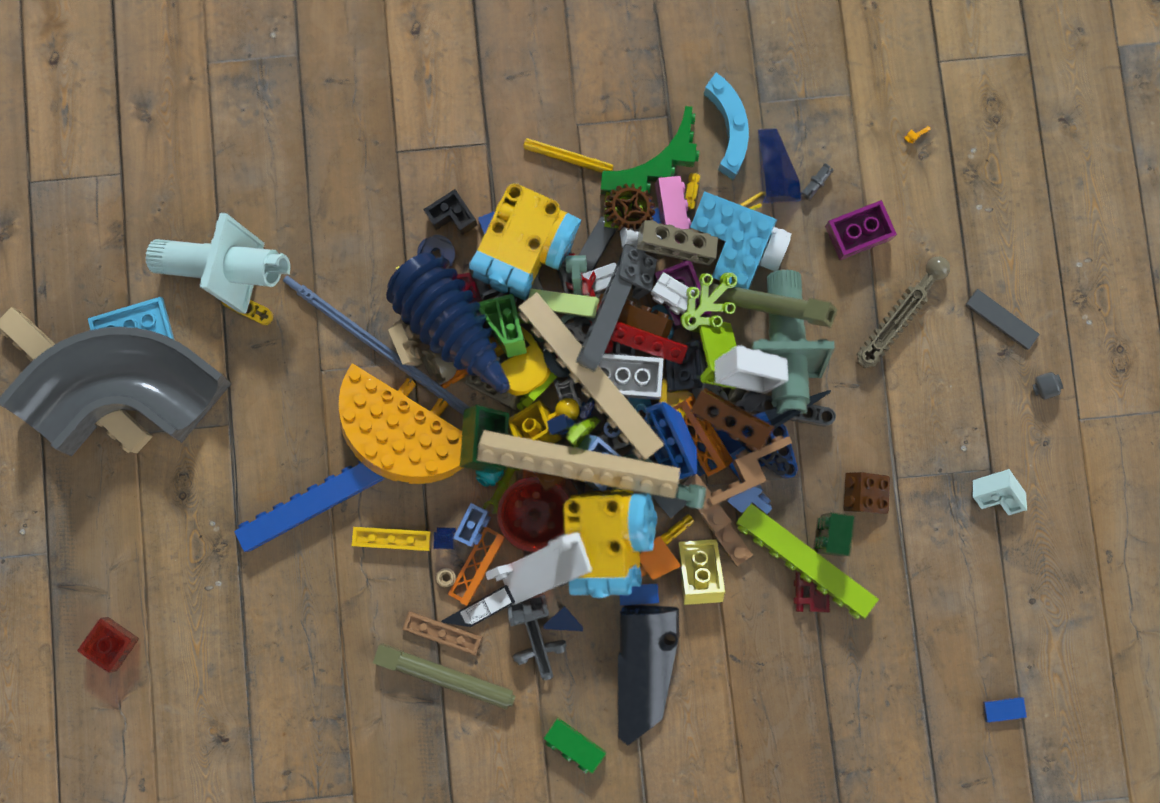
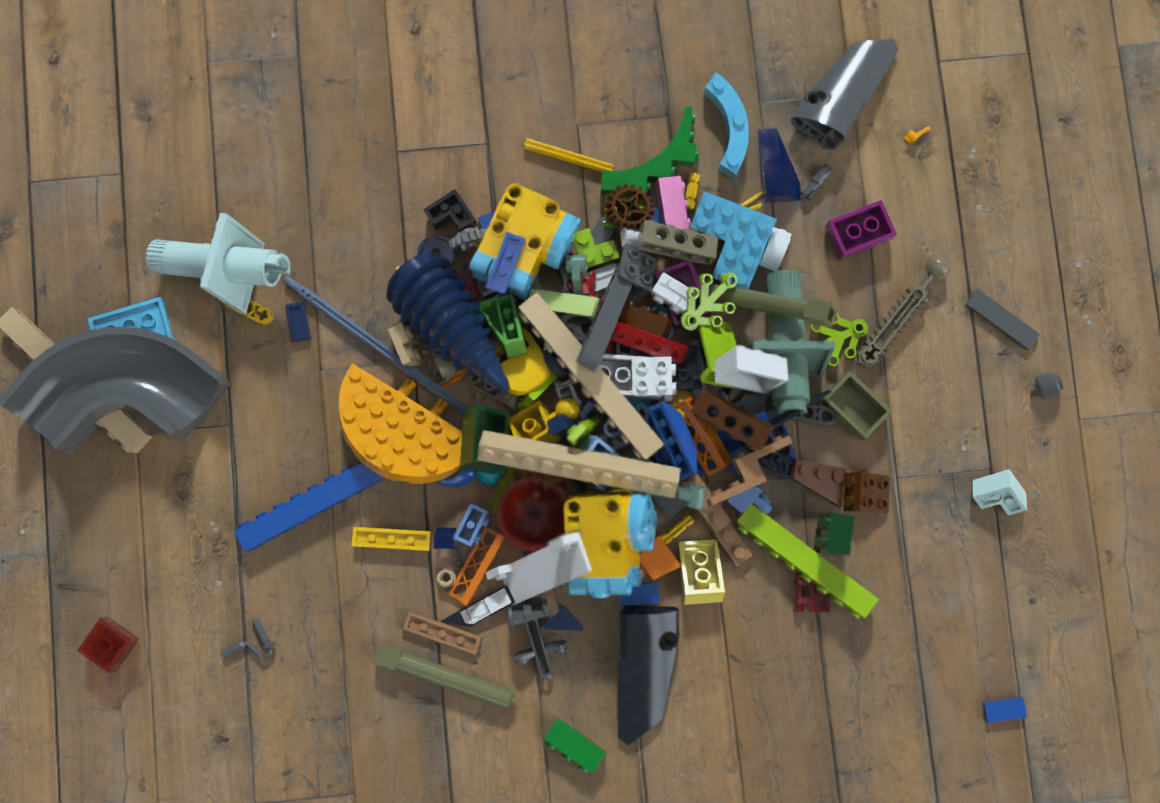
none -> dark grey piece [222,618,275,659]
none -> dark blue tile [285,301,311,343]
none -> blue arm [441,467,476,488]
none -> light grey gear [449,227,487,253]
none -> blue tile [486,232,526,295]
none -> lime plate [574,228,619,269]
none -> white bracket [632,357,676,401]
none -> dark grey panel [790,39,899,150]
none -> reddish brown wing [790,459,846,507]
none -> lime plant [810,313,868,367]
none -> olive piece [820,371,892,441]

